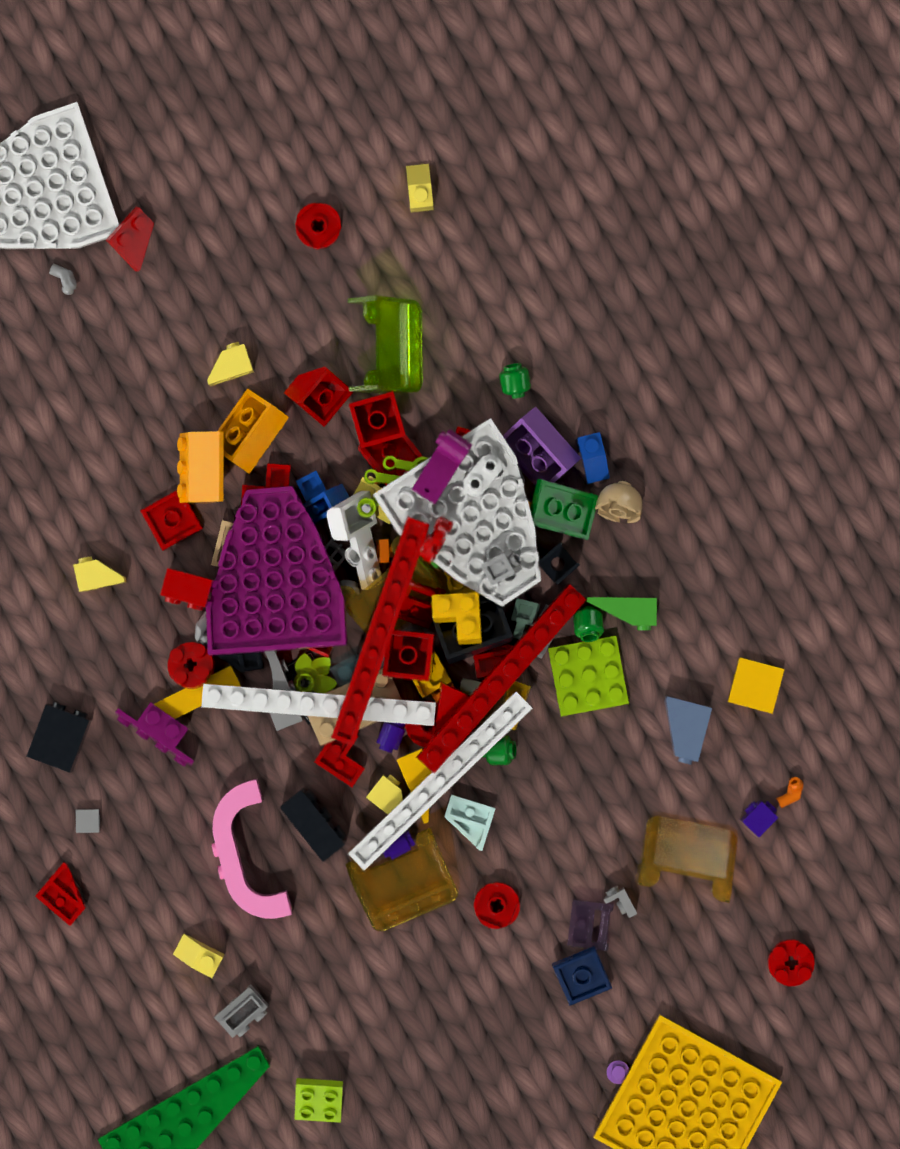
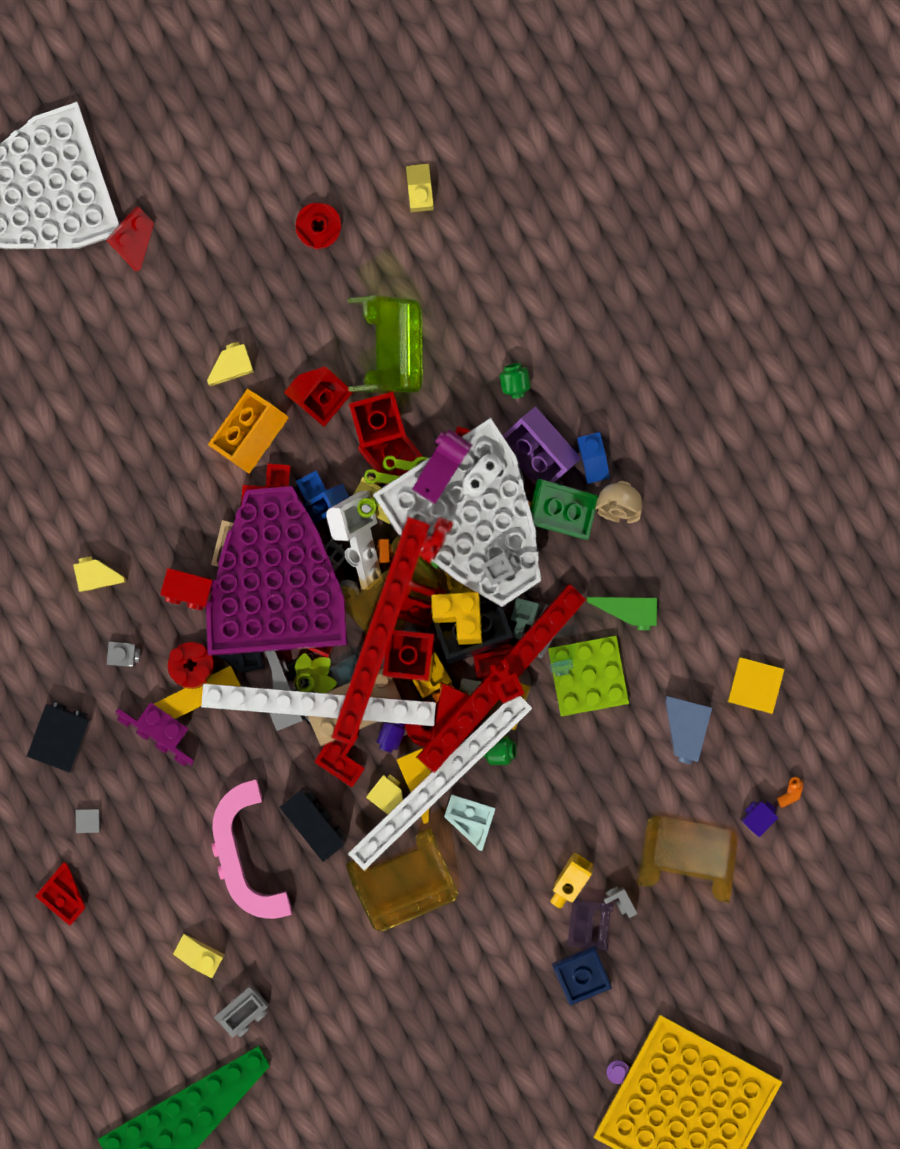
light grey arm [49,263,77,295] -> none
red tile [140,490,203,551] -> none
light orange slope [177,431,224,503] -> none
light grey arm [195,611,207,645] -> none
lime plate [295,1078,343,1123] -> none
dark purple brick [383,830,415,860] -> none
red plate [474,882,520,929] -> none
black piece [538,542,580,585] -> none
green head [573,606,604,642] -> none
red plate [767,939,815,986] -> none
none -> light grey bracket [107,642,141,667]
none -> red plate [490,659,525,704]
none -> clear light blue plate [548,659,573,676]
none -> yellow torso [550,852,594,909]

